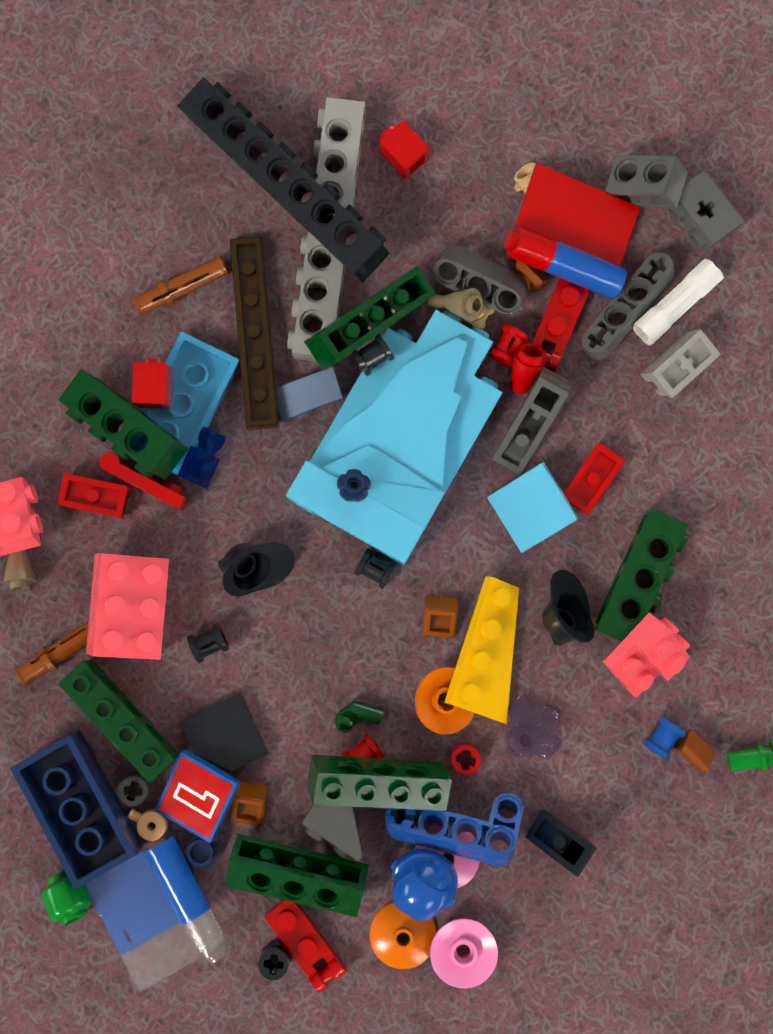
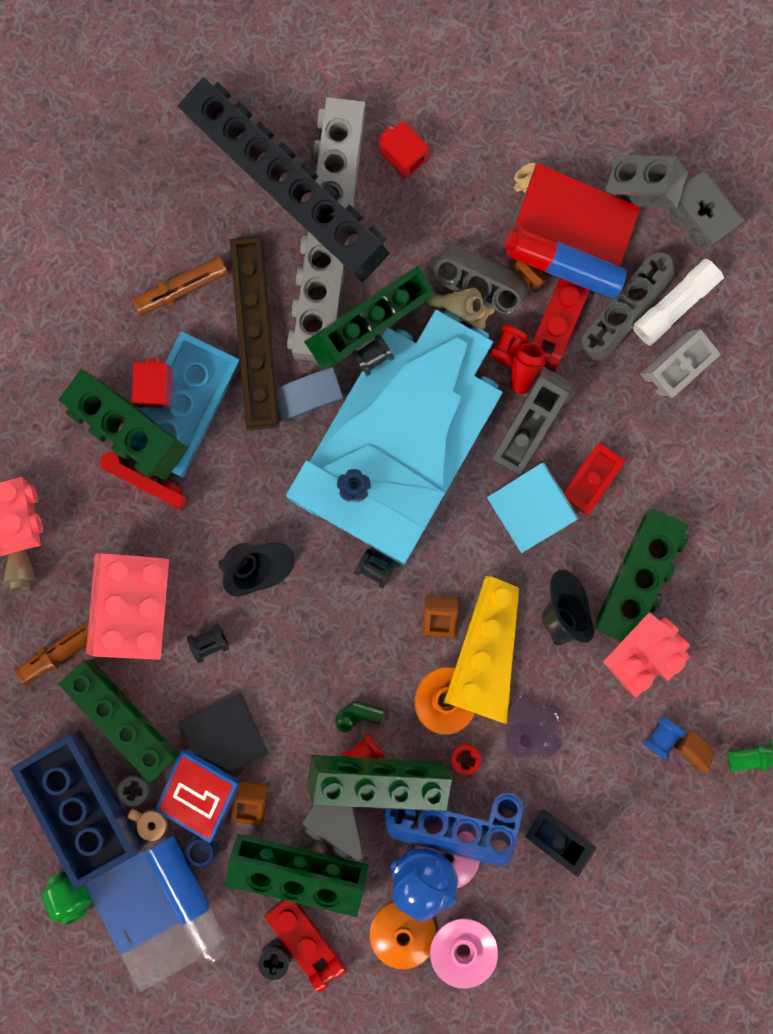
red plate [57,473,131,519] -> none
clear blue plate [177,426,226,489] -> none

